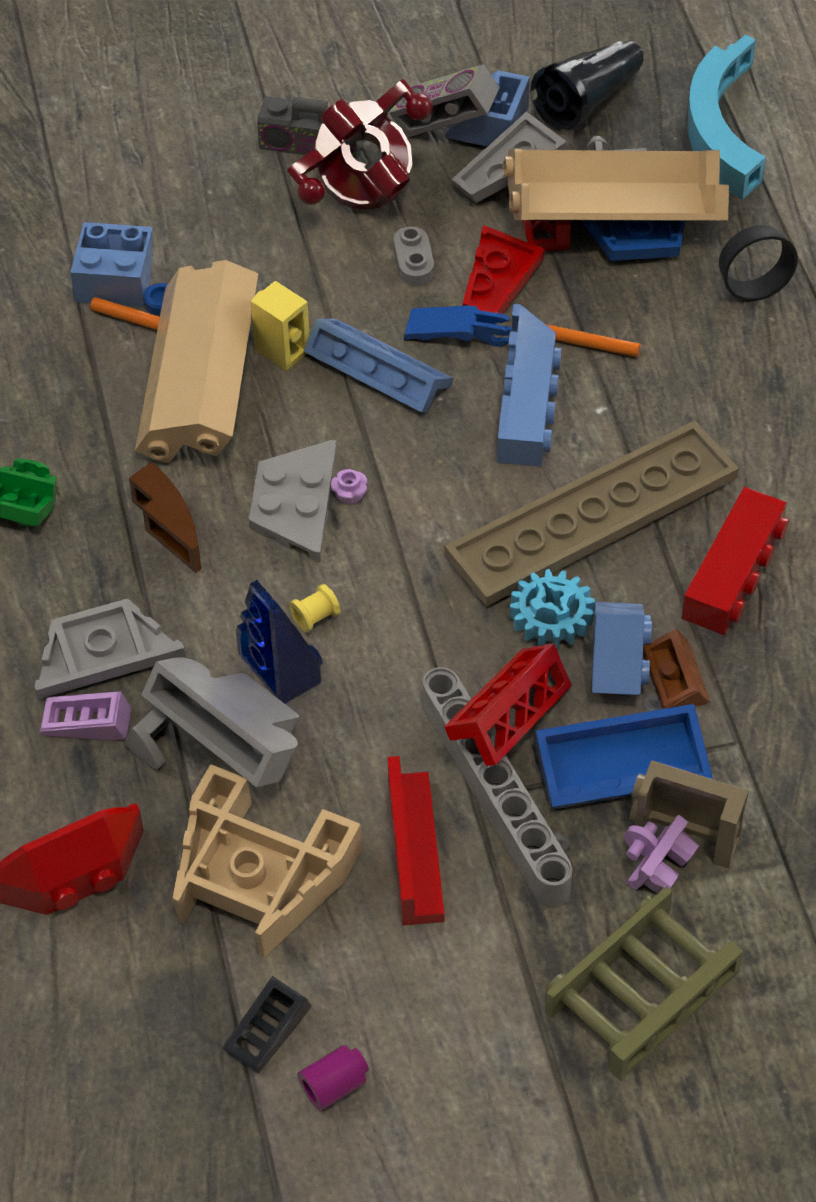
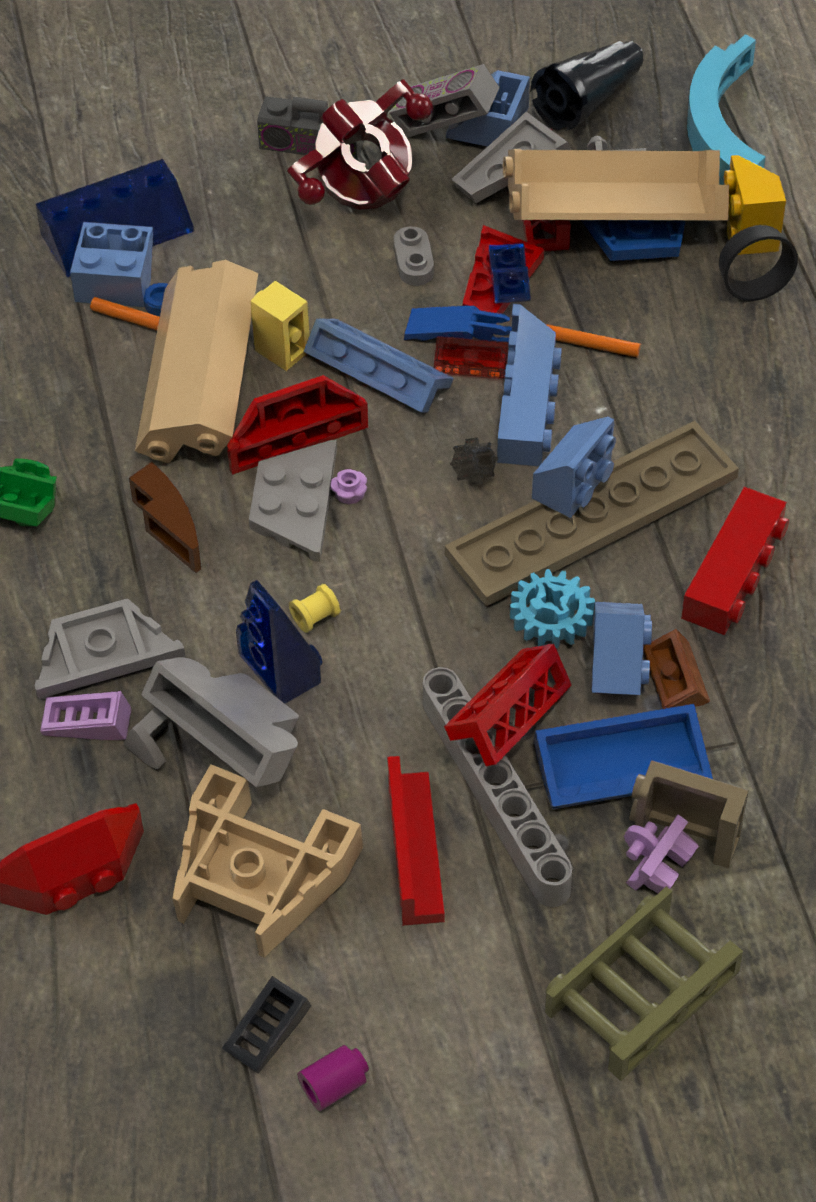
none -> clear blue slope [35,159,194,277]
none -> red wedge [227,375,368,475]
none -> clear red slope [434,336,509,379]
none -> clear smoke gear [450,437,498,485]
none -> clear blue slope [488,243,531,303]
none -> medium blue slope [532,416,616,518]
none -> yellow slope [724,155,786,255]

